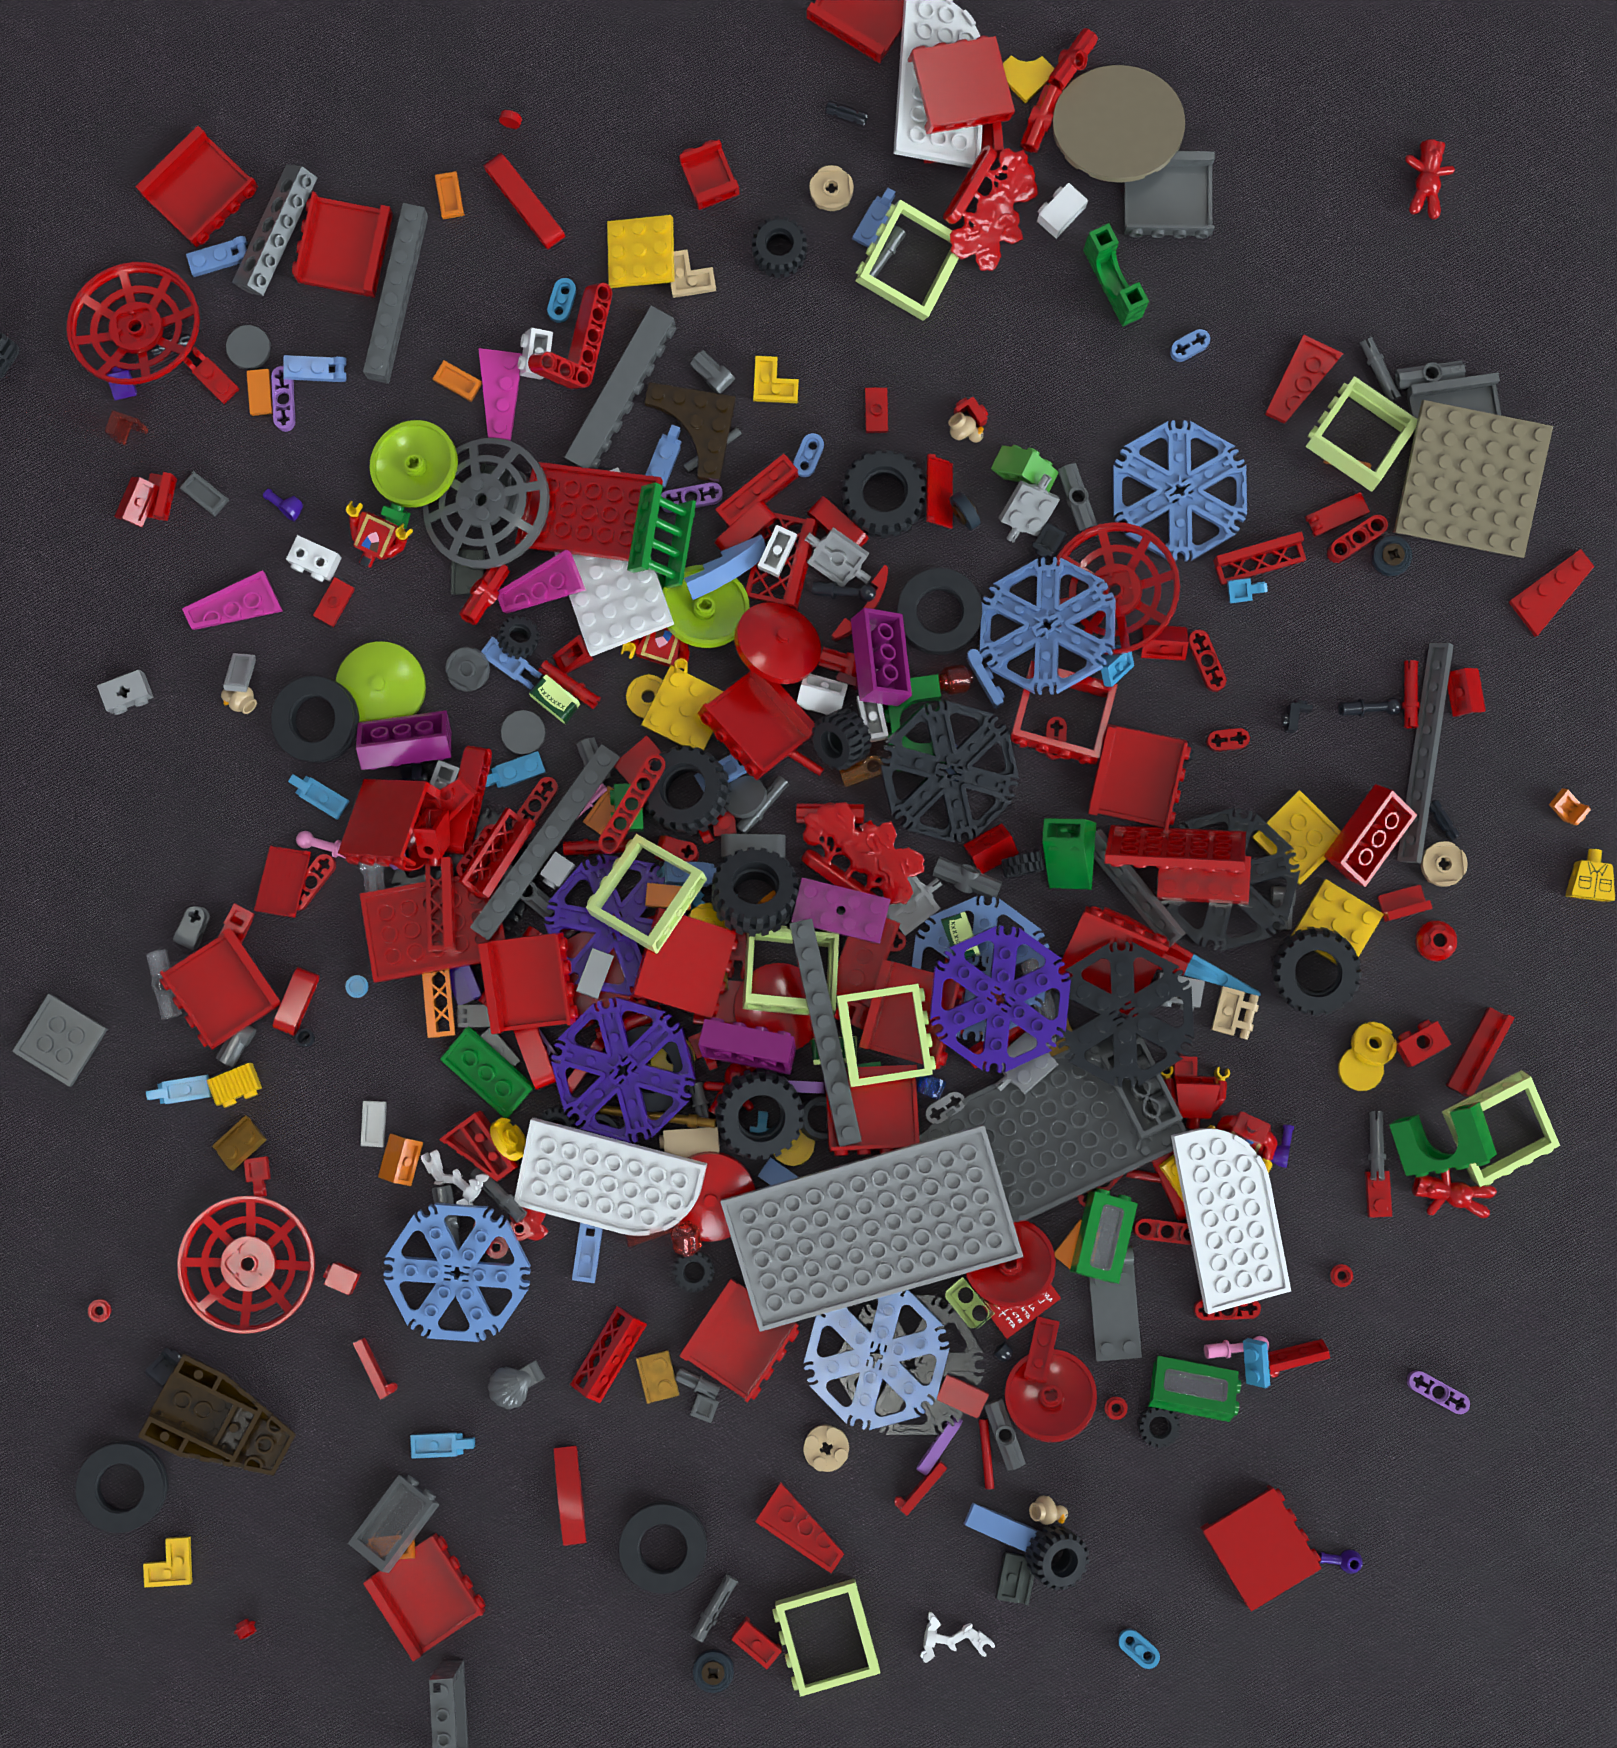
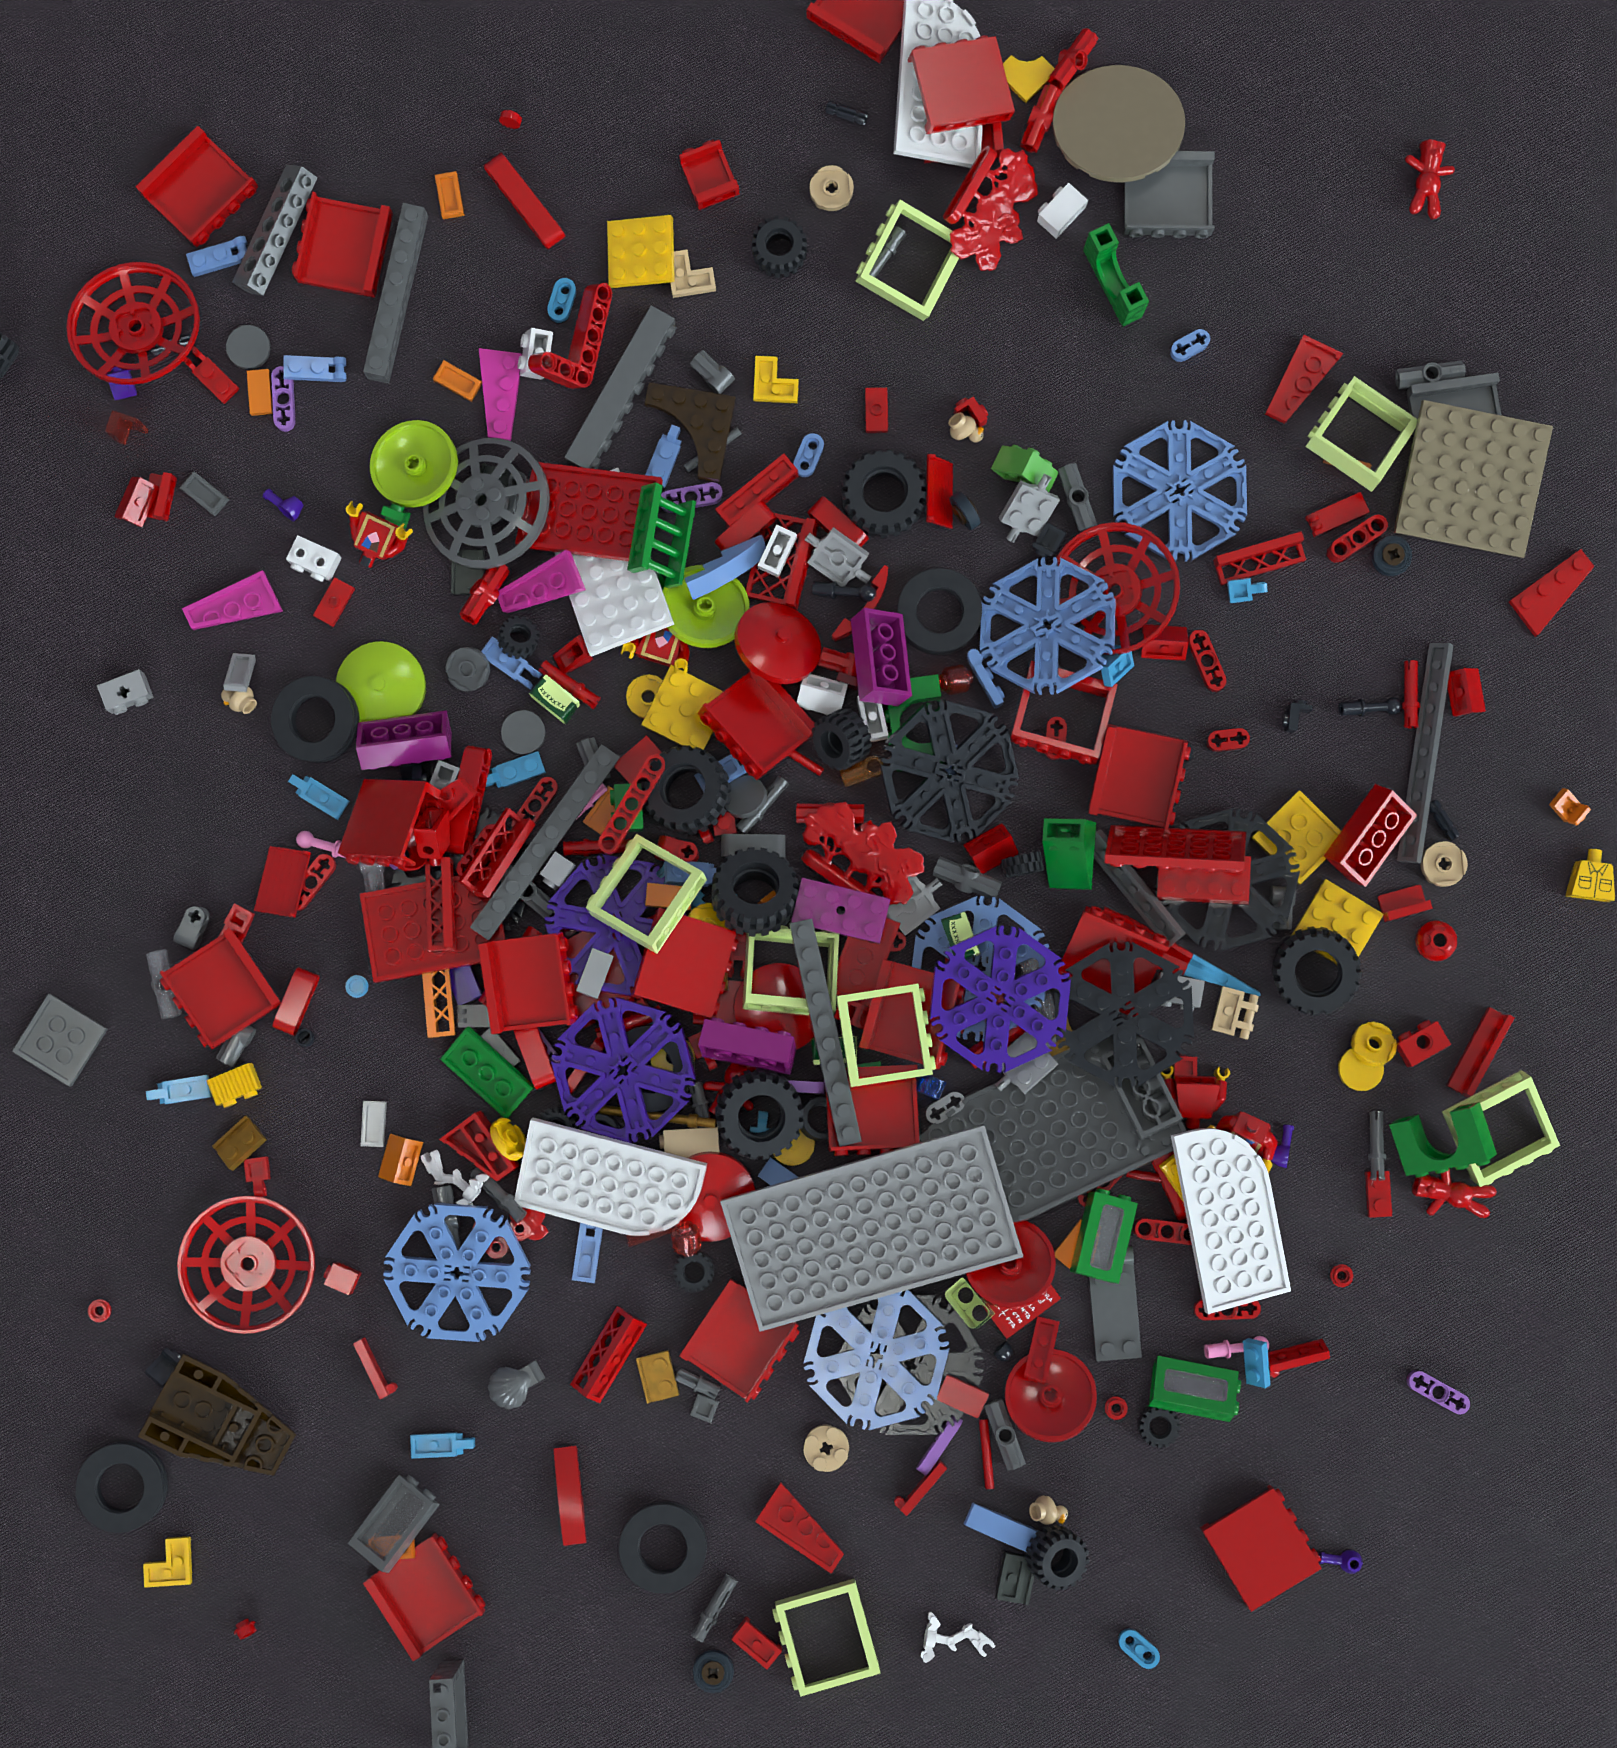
medium blue hinge [852,188,895,248] -> none
dark grey pin [1359,337,1401,402] -> none

